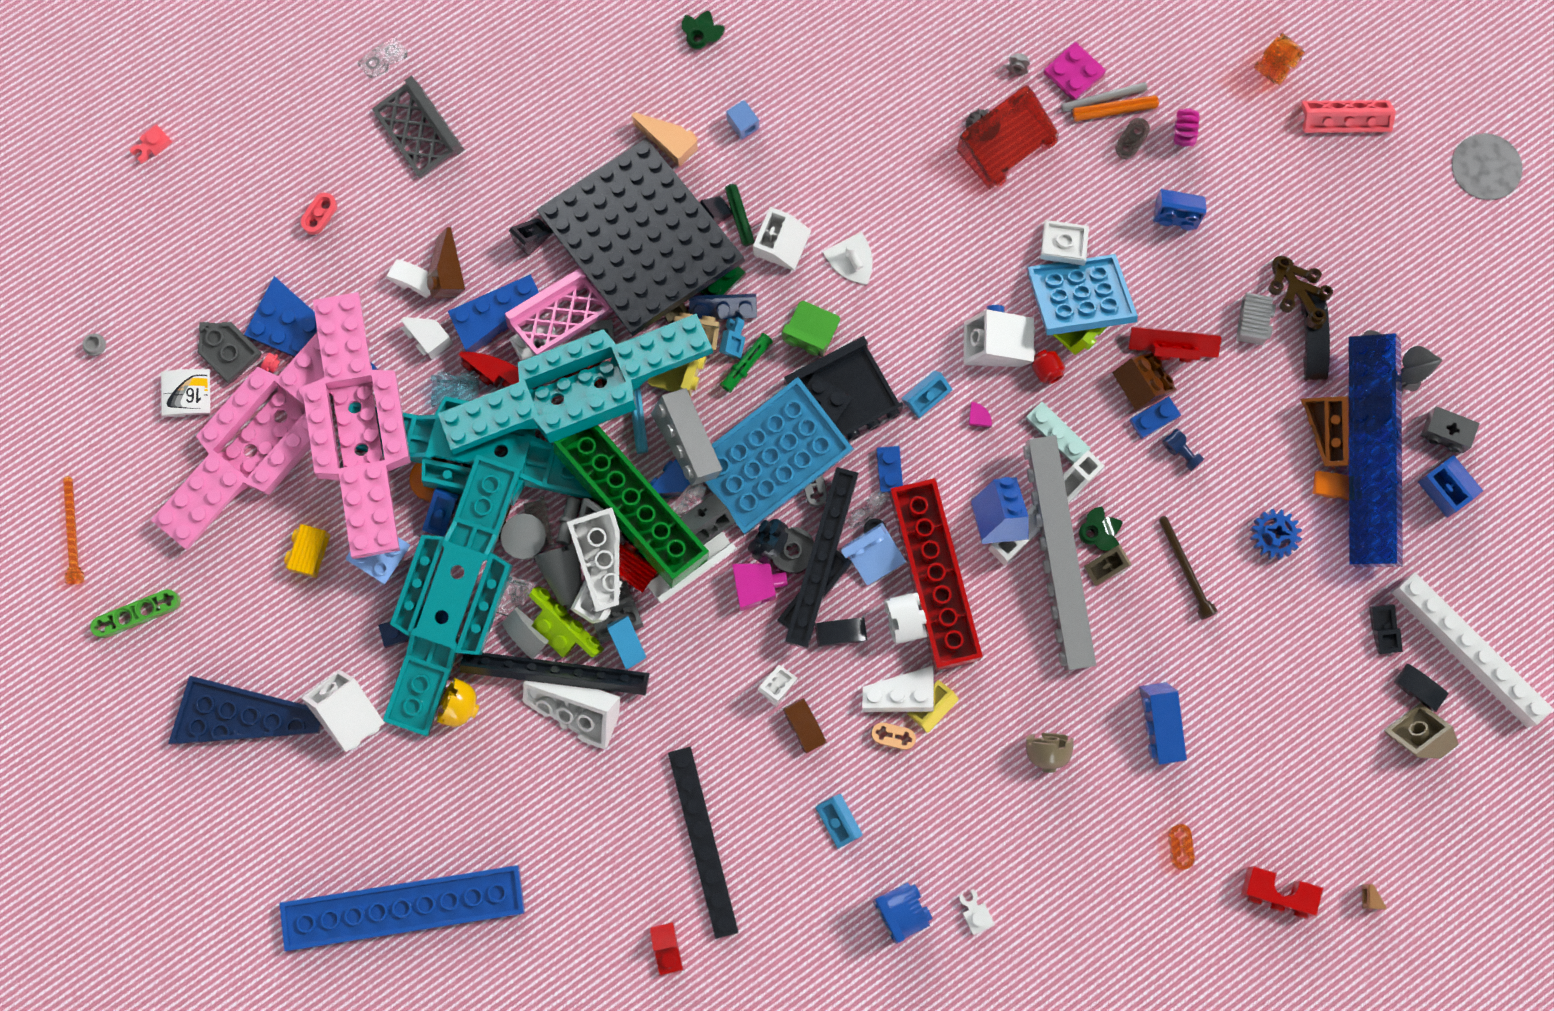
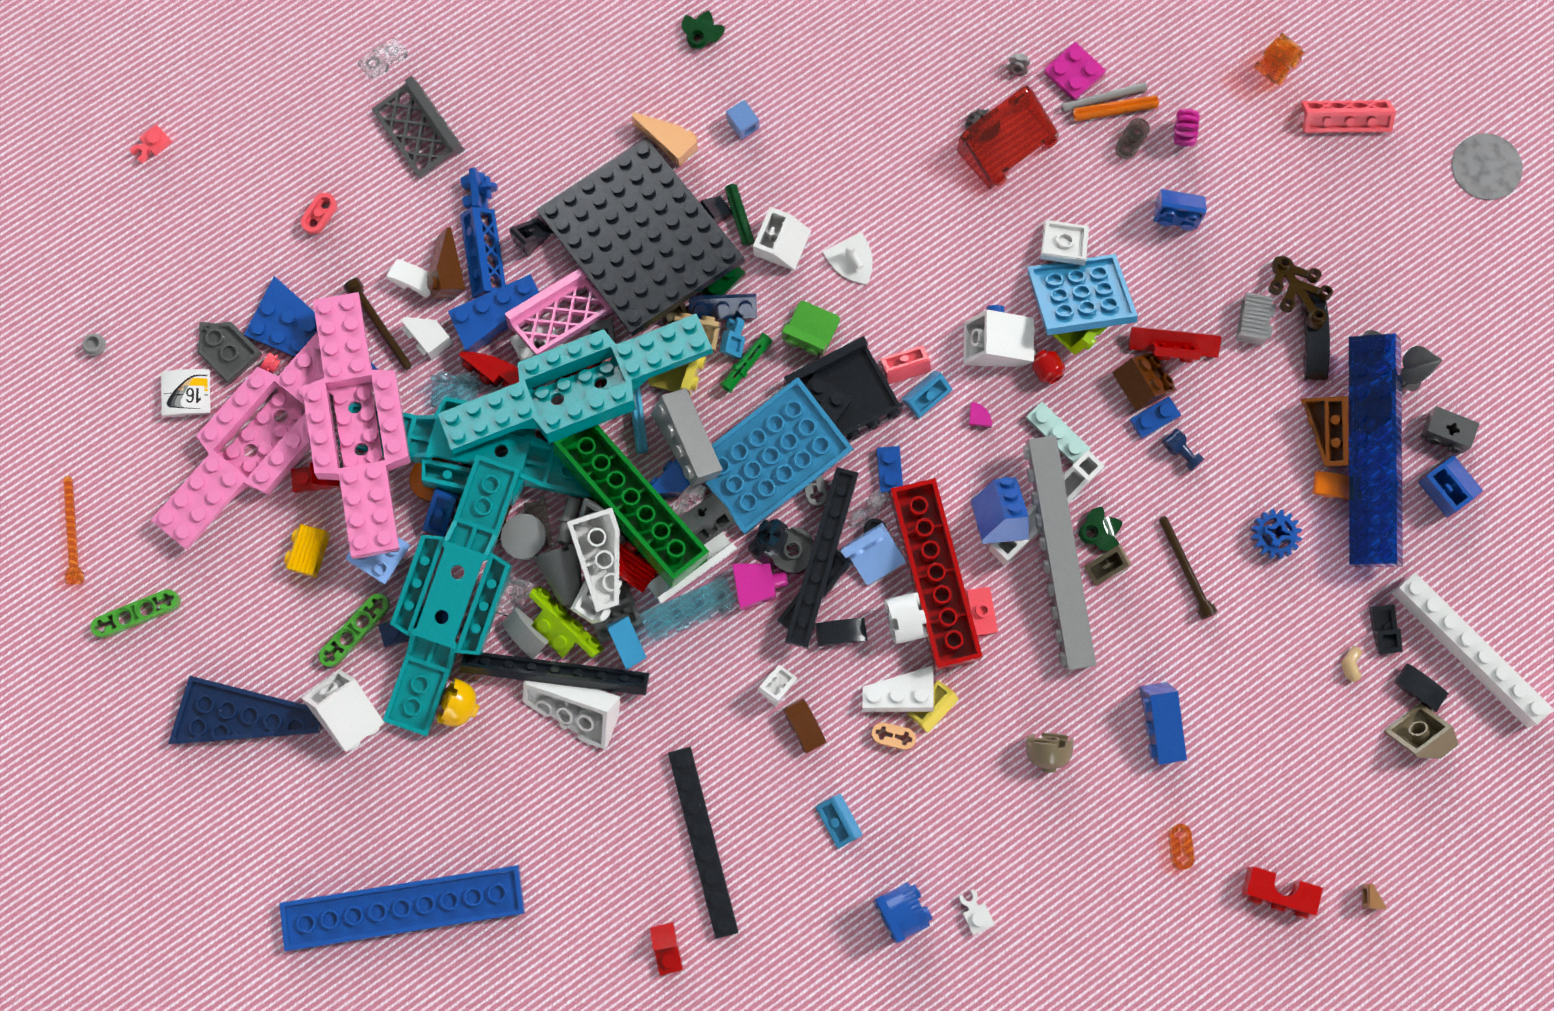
none -> red slope [291,462,340,493]
none -> bright green beam [319,593,390,668]
none -> dark brown piece [343,278,412,370]
none -> blue fence [460,207,506,299]
none -> blue hips [461,167,498,209]
none -> clear light blue brick [639,577,736,642]
none -> coral slope [880,345,931,384]
none -> coral plate [966,587,998,636]
none -> tan arm [1341,646,1363,682]

